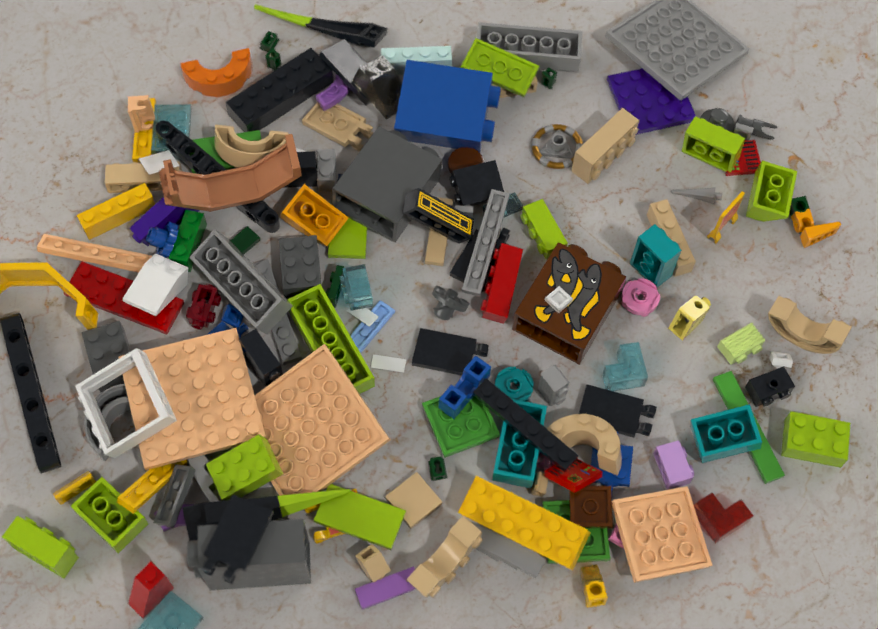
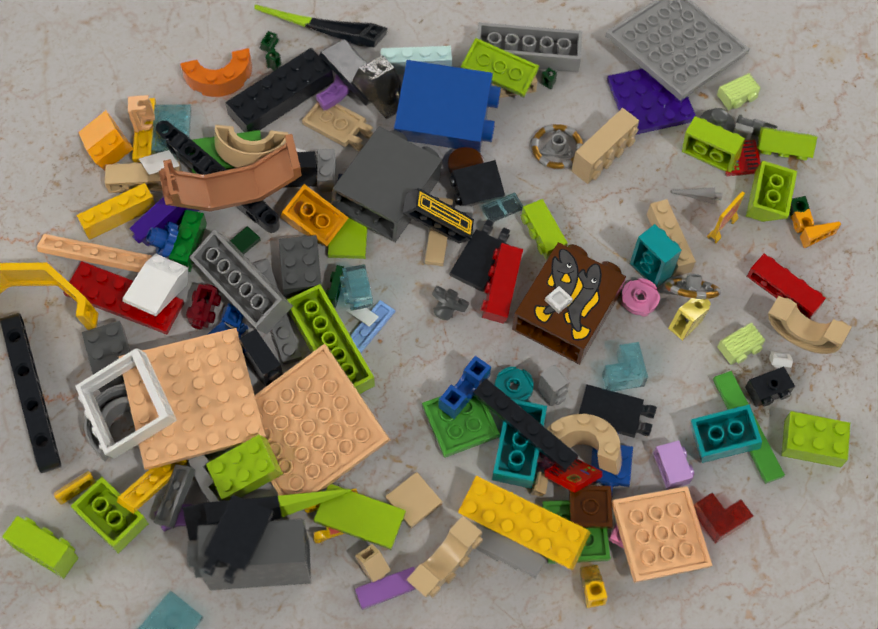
red slope [128,561,174,619] -> none
white sticker [370,354,406,373] -> none
black tile [412,328,489,376] -> none
dark green piece [428,456,447,481] -> none
light grey plate [462,189,510,297] -> none
none -> light orange slope [78,110,134,170]
none -> light grey piece [665,273,721,299]
none -> yellowish green brick [717,73,761,110]
none -> red brick [746,253,826,319]
none -> lime brick [757,127,818,160]

